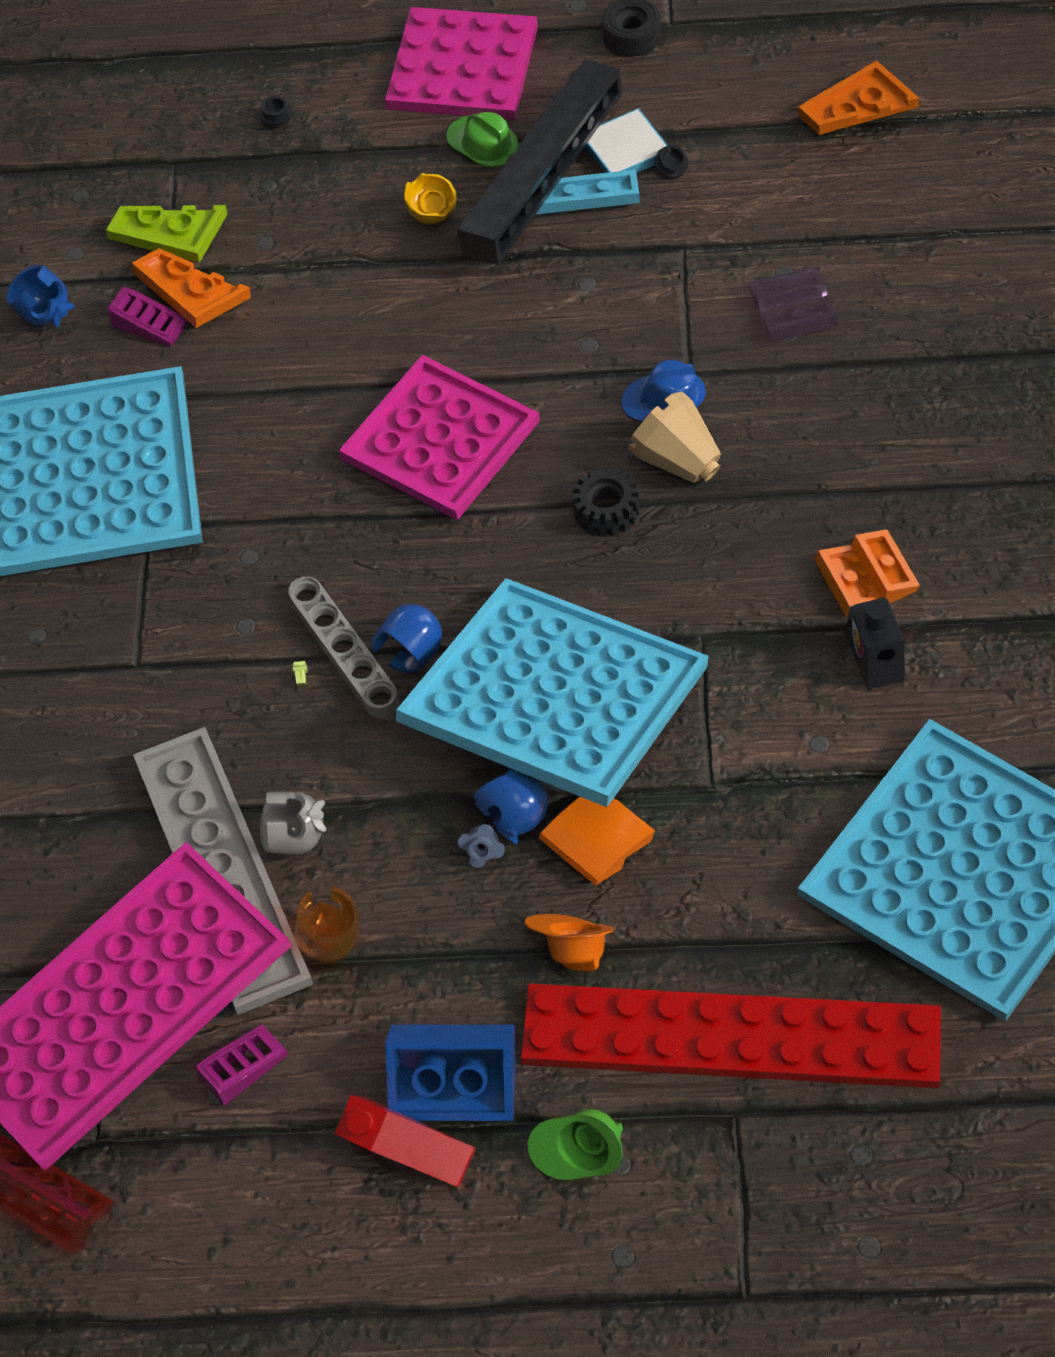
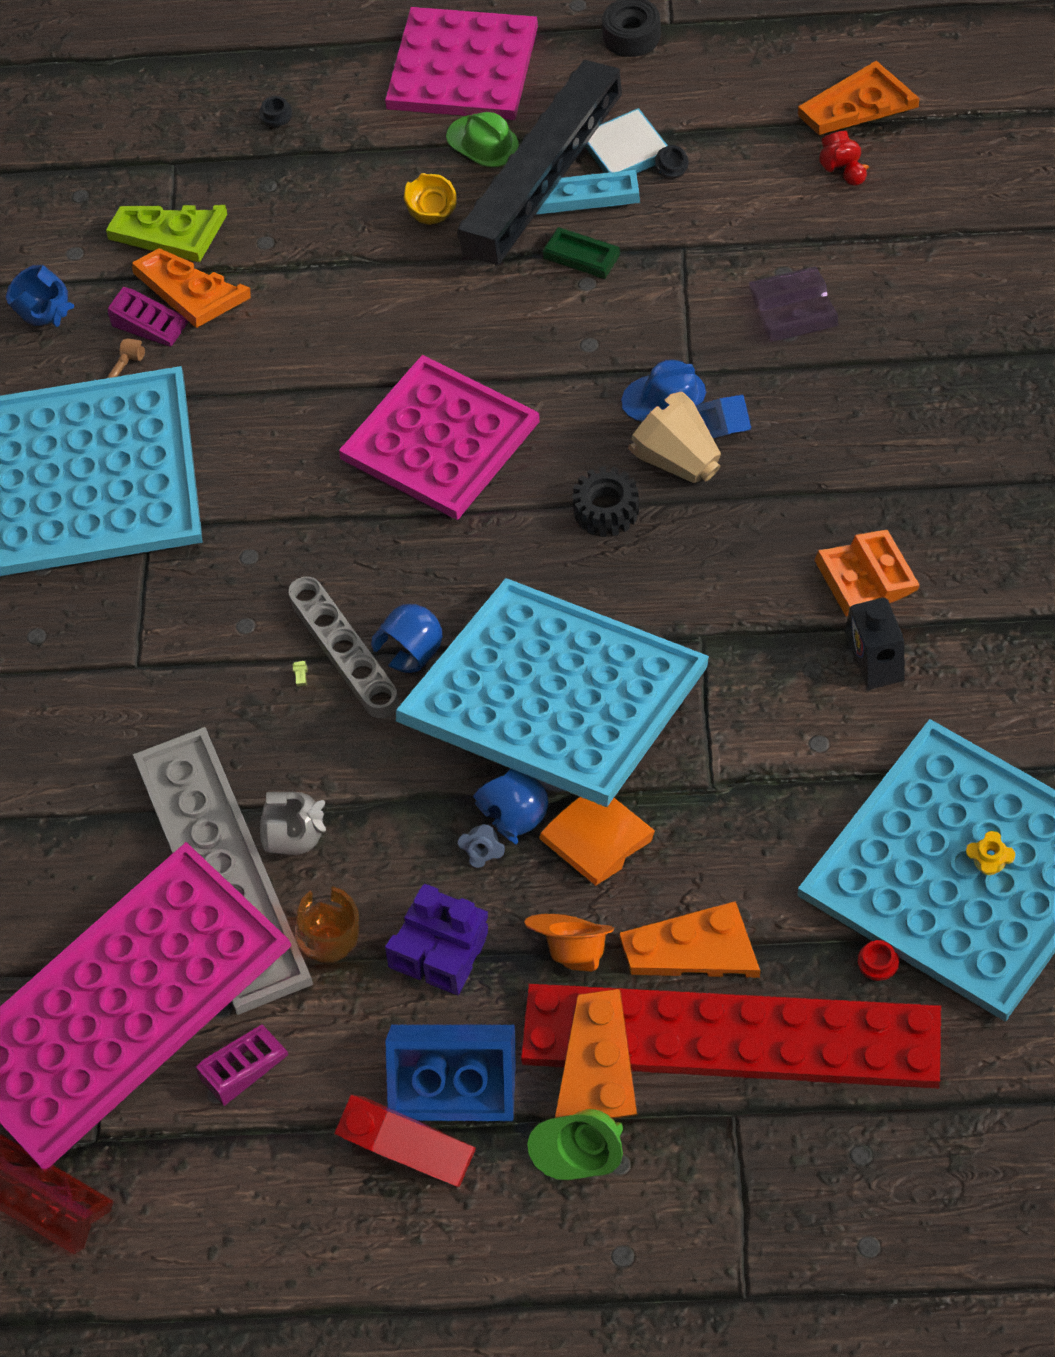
none -> medium nougat hand [106,338,145,378]
none -> dark purple hips [385,884,488,996]
none -> dark green tile [543,227,620,279]
none -> orange wing [555,989,638,1119]
none -> orange wing [619,901,760,978]
none -> blue panel [695,395,751,439]
none -> red animal [819,131,869,186]
none -> red plate [858,940,899,981]
none -> yellow plate [966,831,1015,875]

